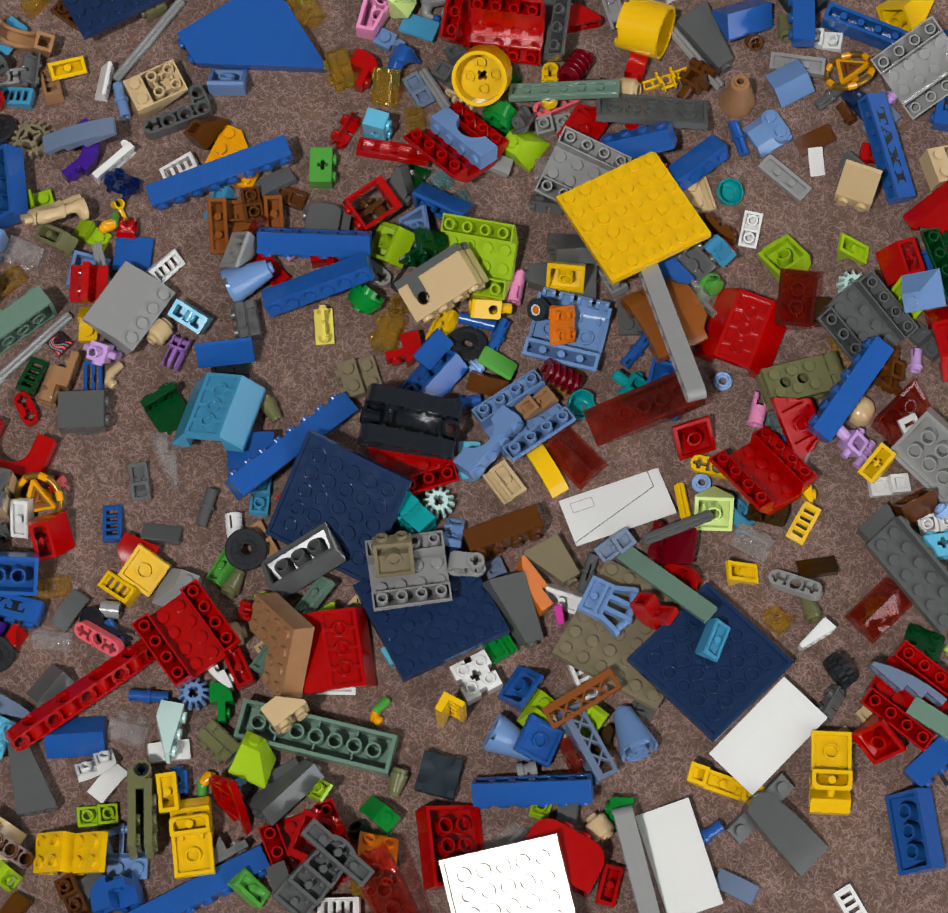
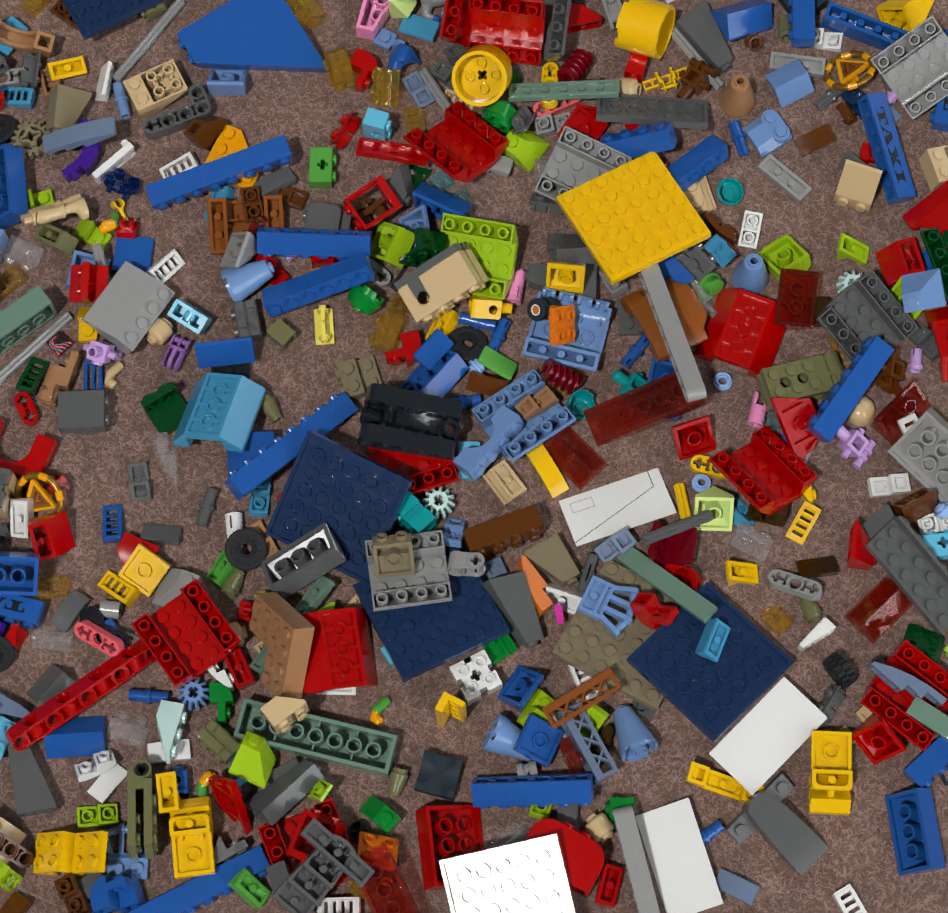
medium blue arch [430,106,498,170] -> none
white sticker [808,147,825,177] -> none
yellow slope [857,442,897,484] -> none
none -> dark tan slope [46,84,92,132]
none -> olive brick [266,318,297,351]
none -> medium blue cone [731,253,769,294]
none -> red slope [846,520,876,570]

